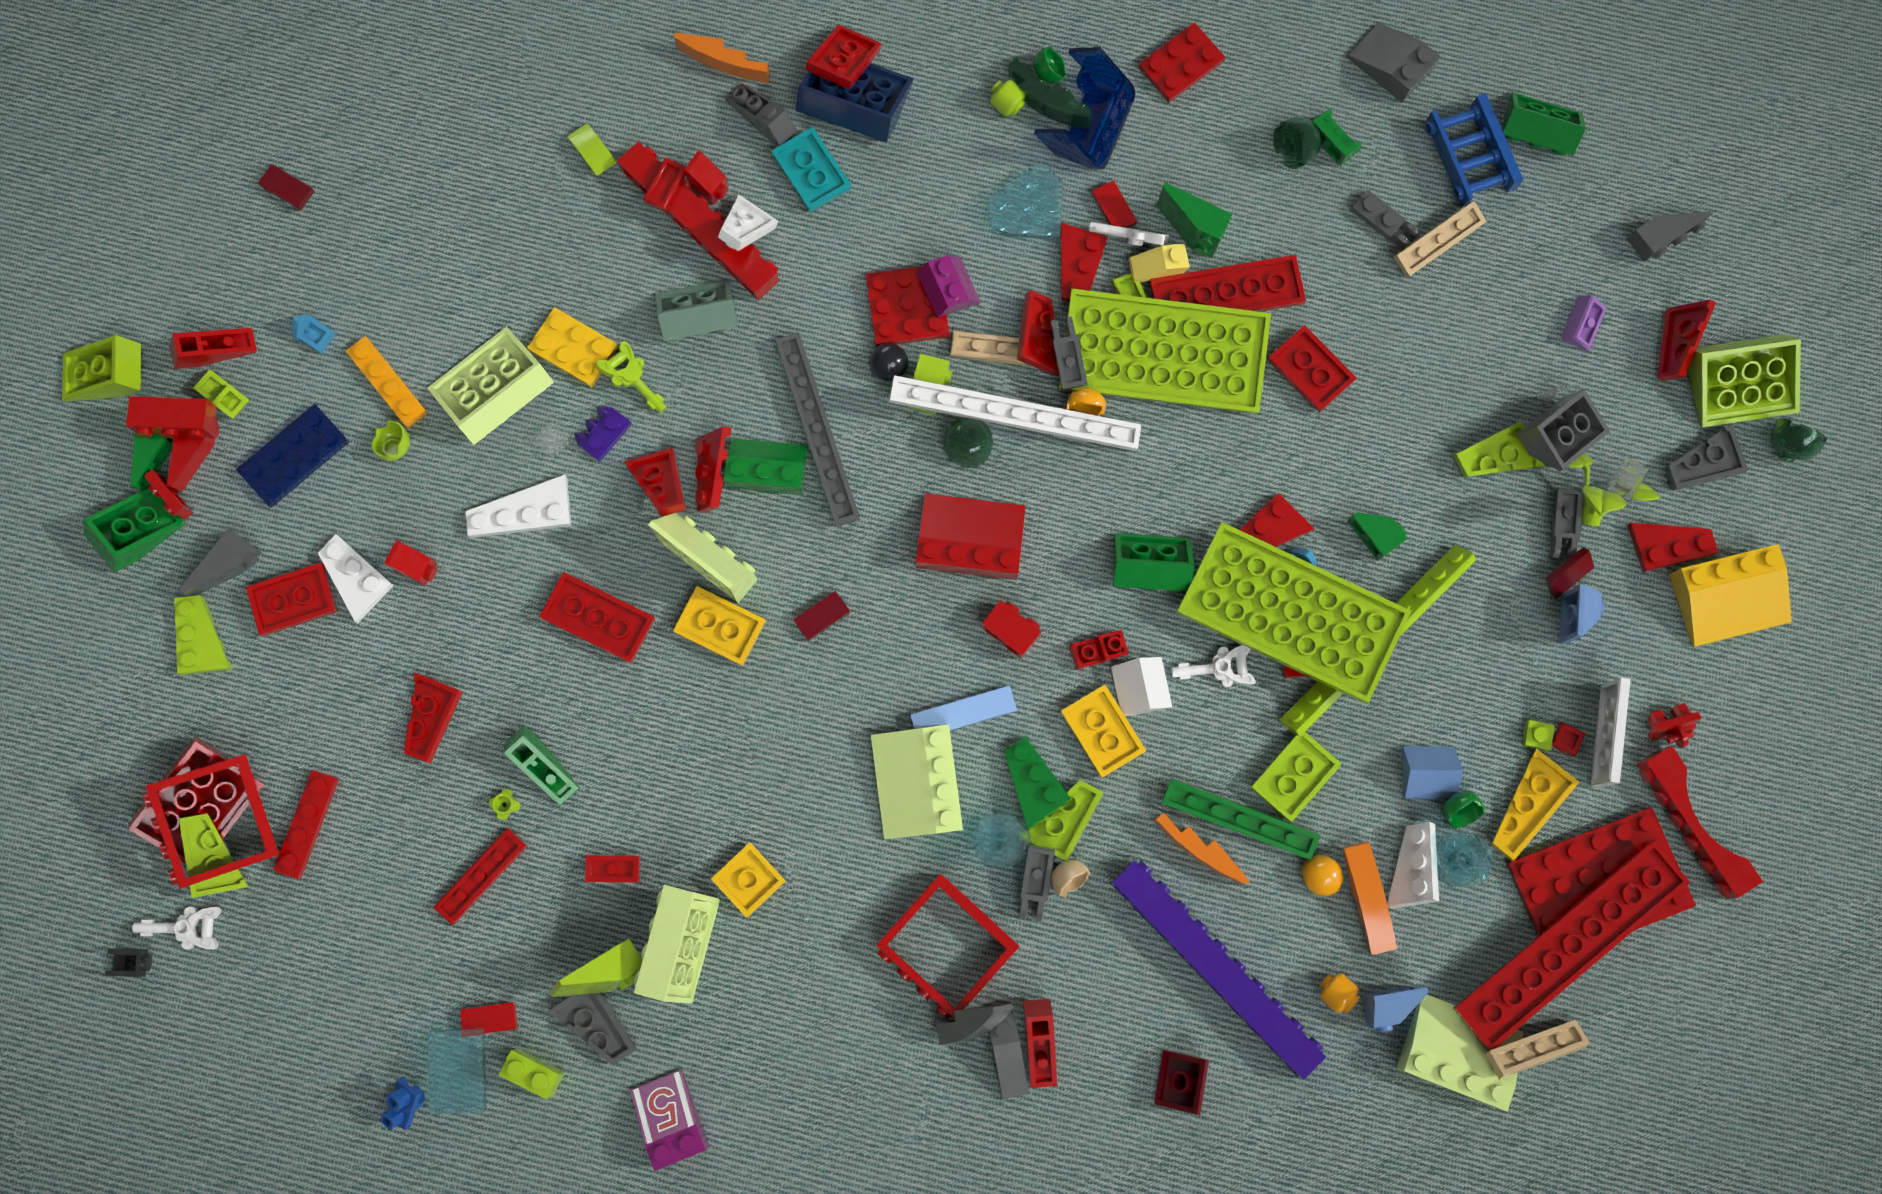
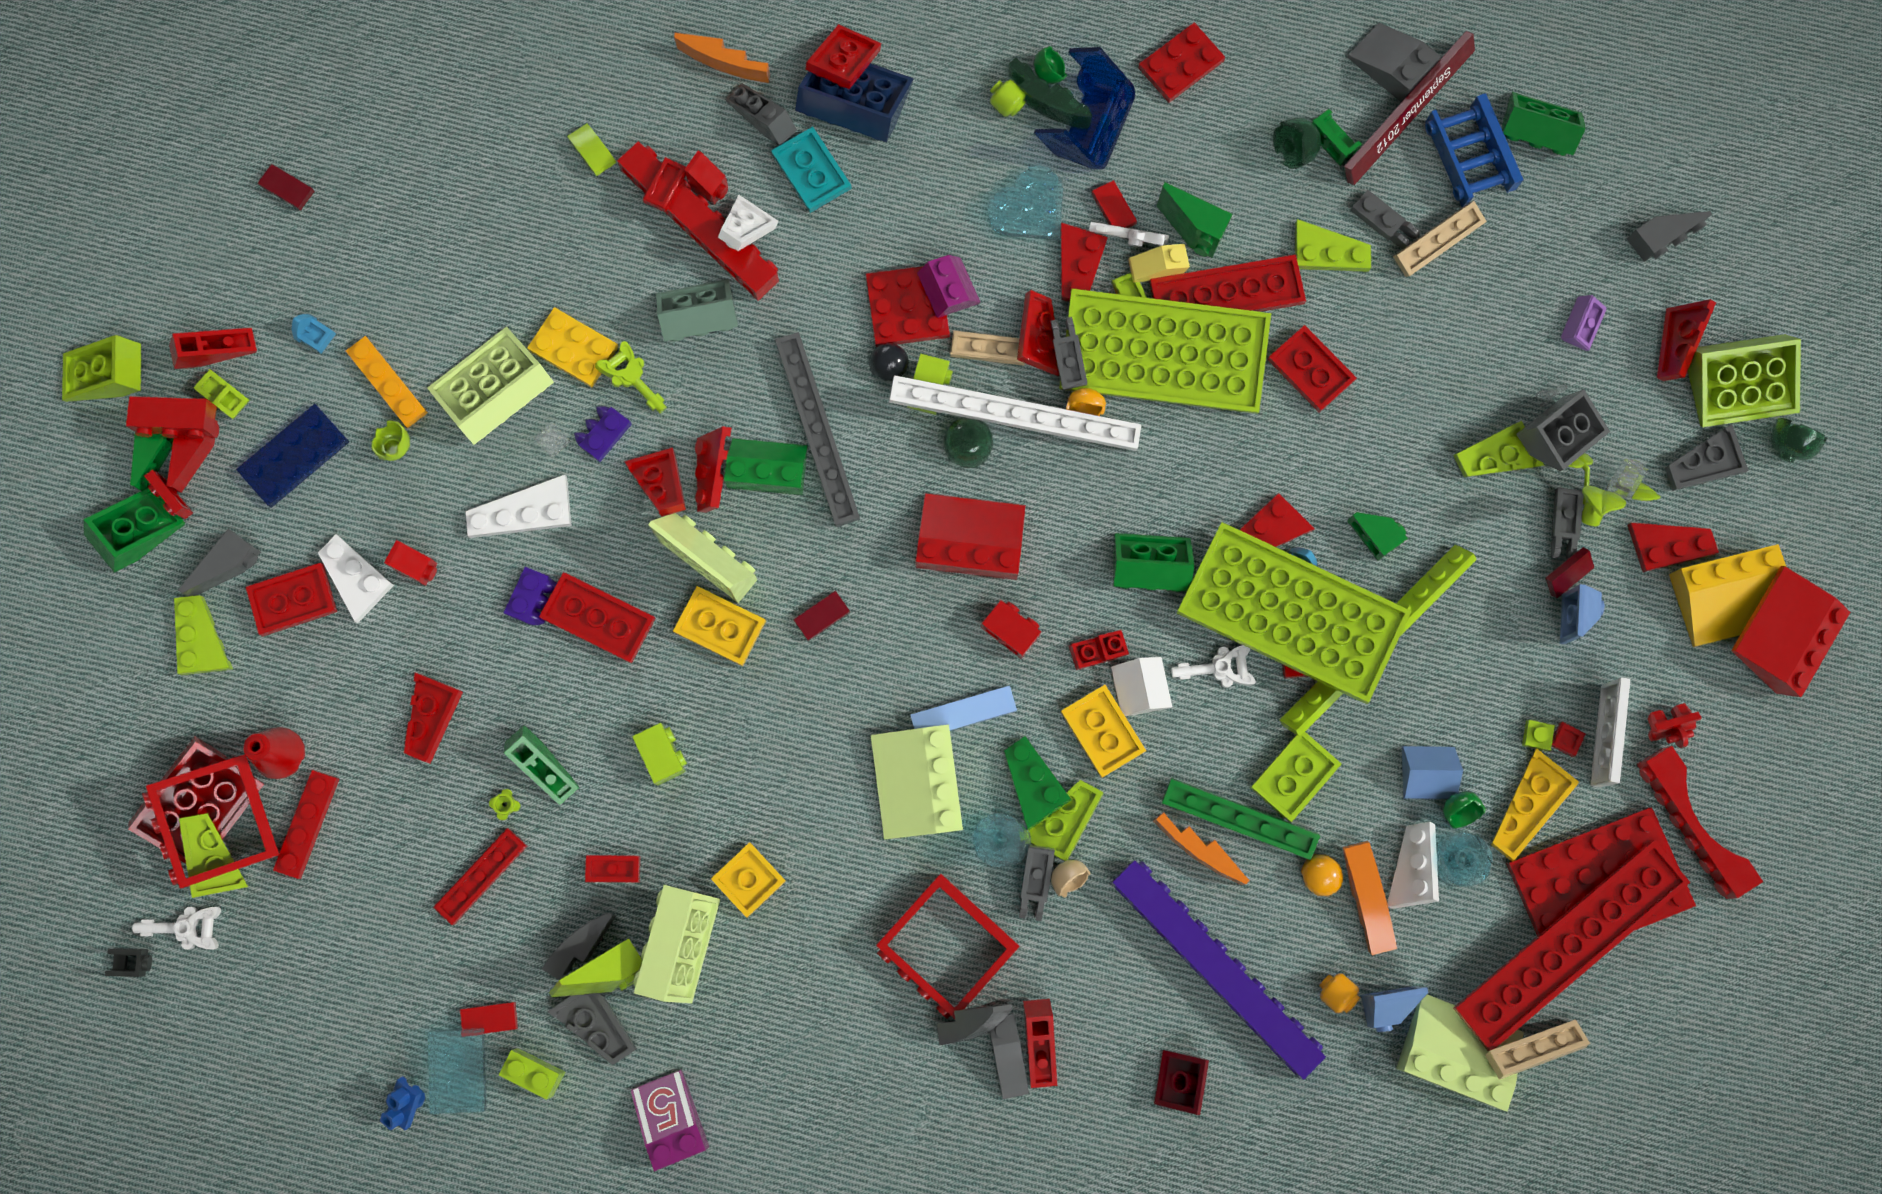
none -> red cone [243,727,305,779]
none -> dark purple plate [503,567,557,625]
none -> dark grey slope [542,913,616,980]
none -> lime brick [632,723,687,786]
none -> lime wing [1295,219,1371,272]
none -> dark red tile [1344,31,1475,185]
none -> red slope [1731,566,1851,698]

